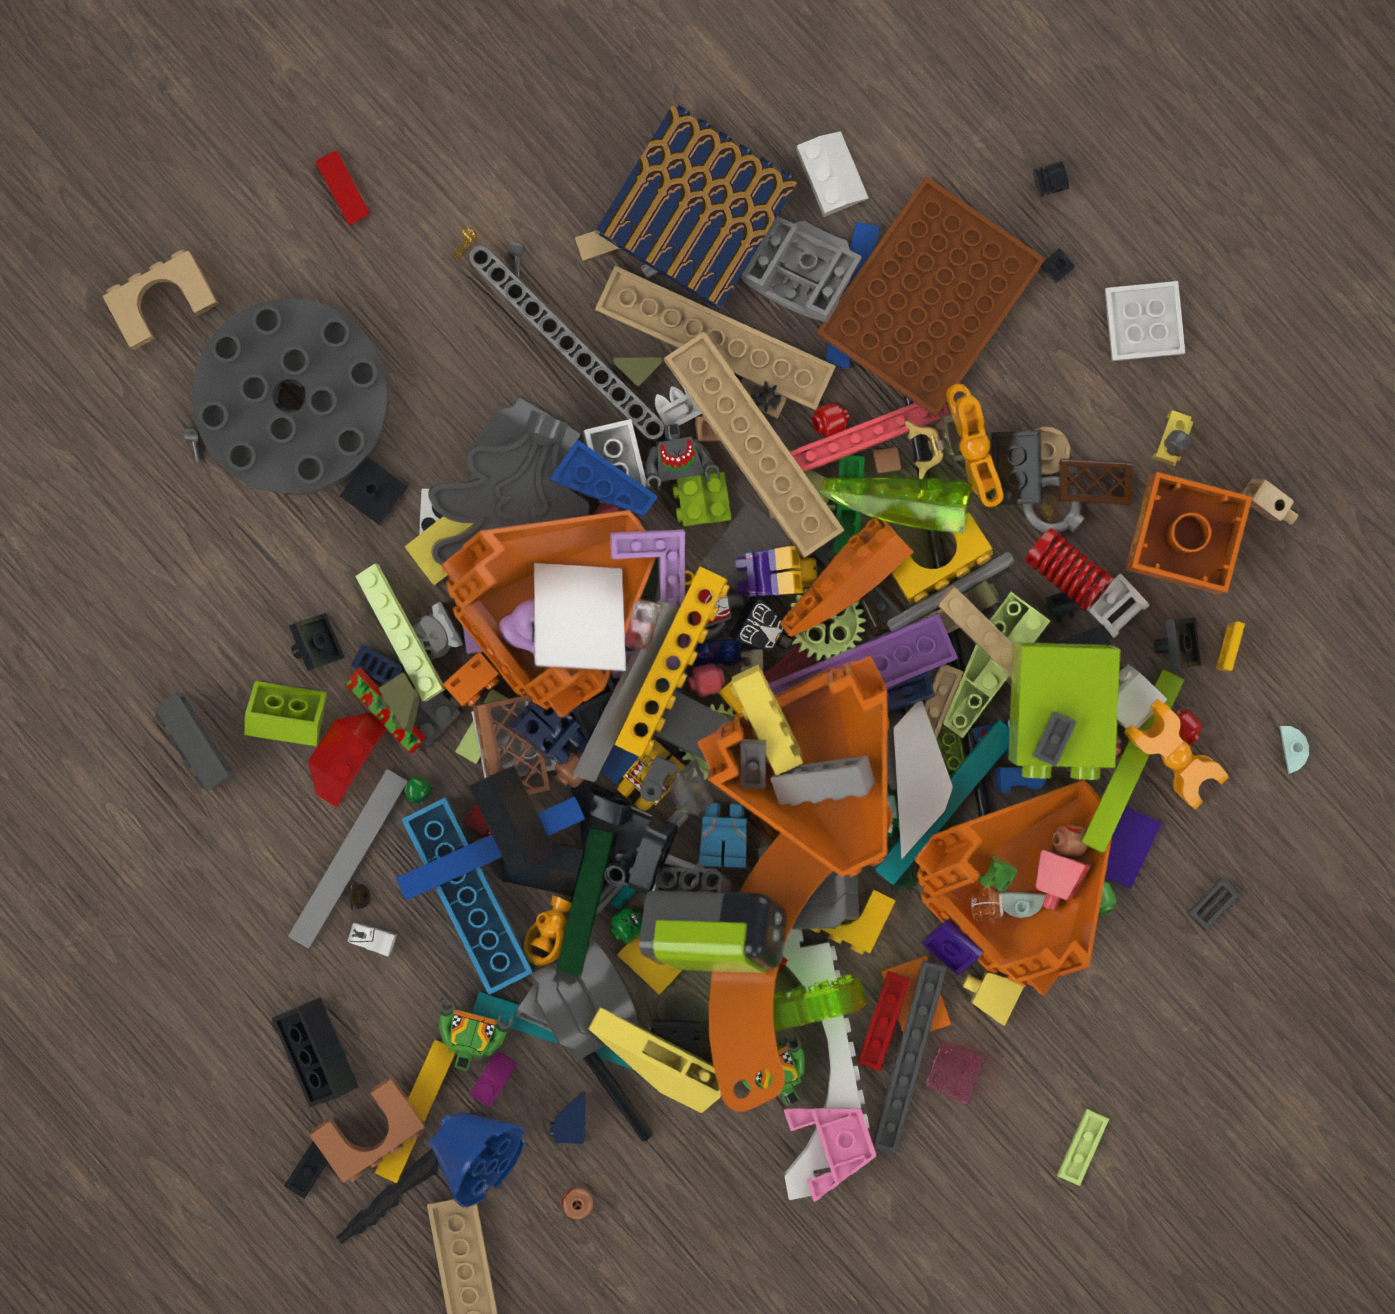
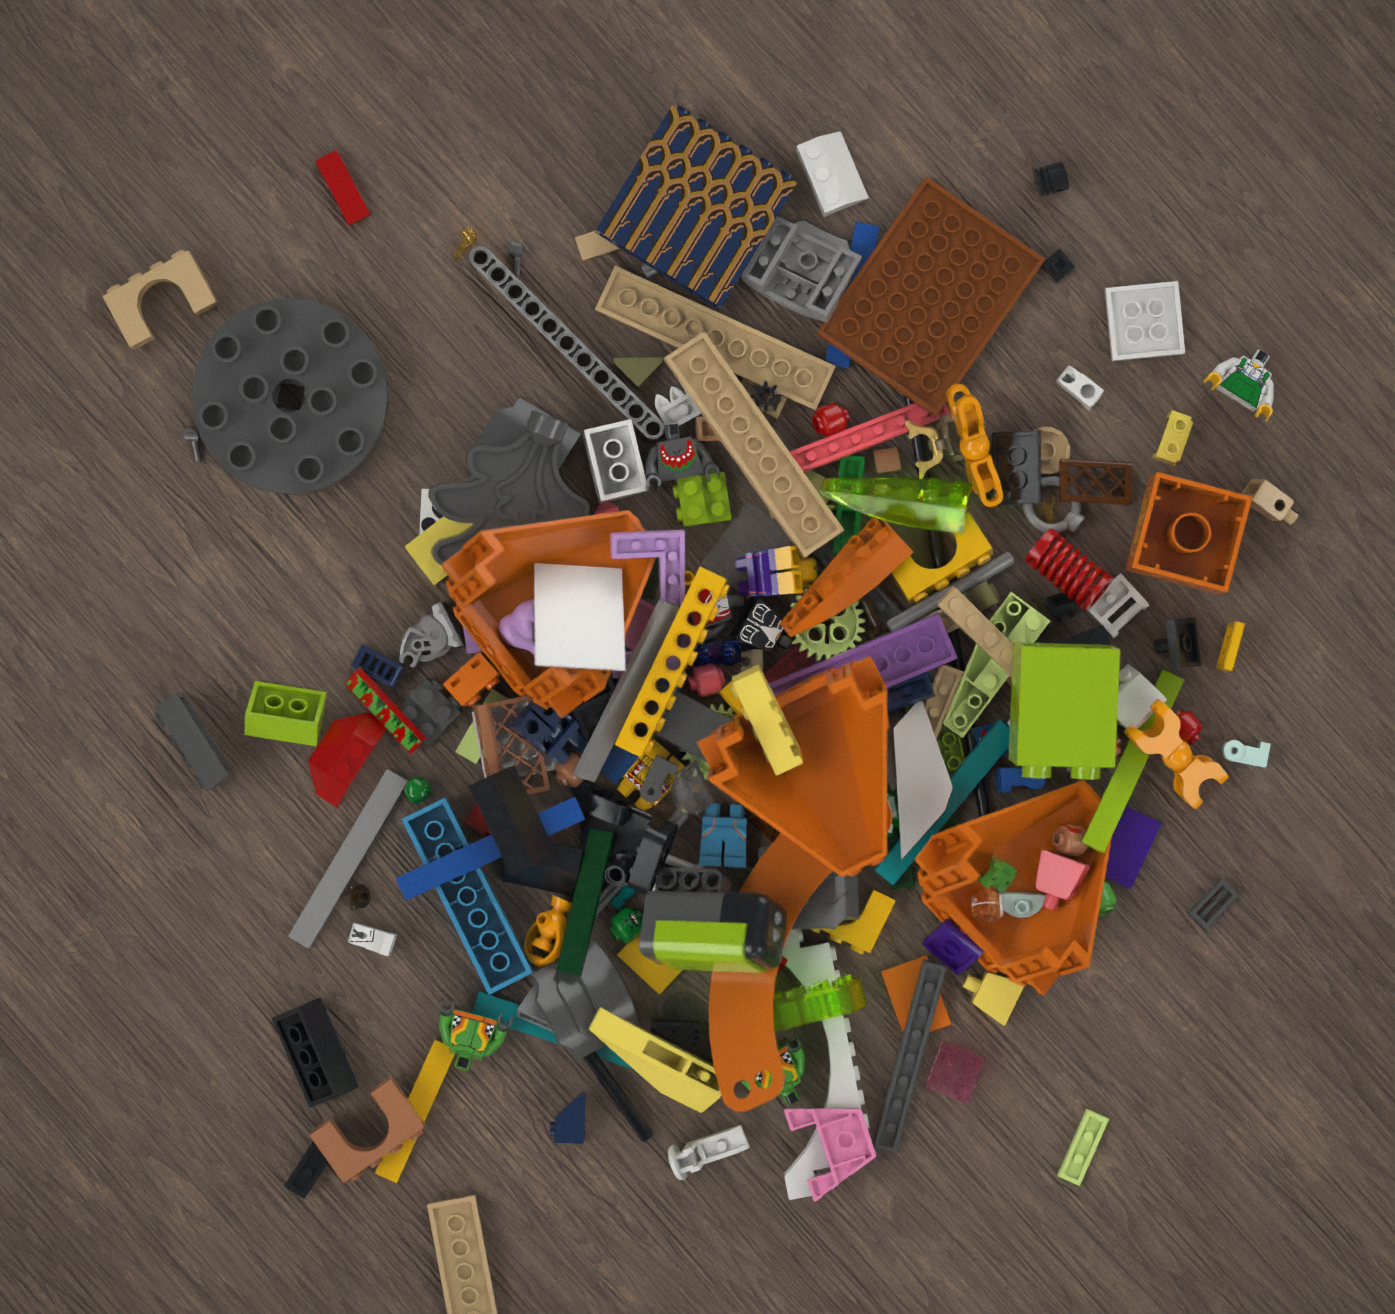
black tile [289,613,345,671] -> none
black sword [336,1148,437,1244] -> none
black tile [340,457,408,525] -> none
yellowish green plate [355,564,446,702] -> none
olive slope [378,673,421,732] -> none
blue cone [429,1112,525,1207] -> none
magenta slope [469,1050,517,1107] -> none
blue wing [549,440,658,517] -> none
nougat head [562,1186,594,1220] -> none
clear leg [627,599,663,650] -> none
dark grey plate [740,739,766,789] -> none
light grey brick [770,756,876,806] -> none
red tile [857,971,911,1071] -> none
dark grey plate [1032,711,1077,767] -> none
dark grey piece [1164,430,1191,457] -> none
light aqua plate [1279,726,1309,774] -> none
none -> white piece [668,1125,750,1180]
none -> white leg [1056,365,1104,411]
none -> torso [1203,350,1274,422]
none -> light aqua leg [1221,740,1271,768]

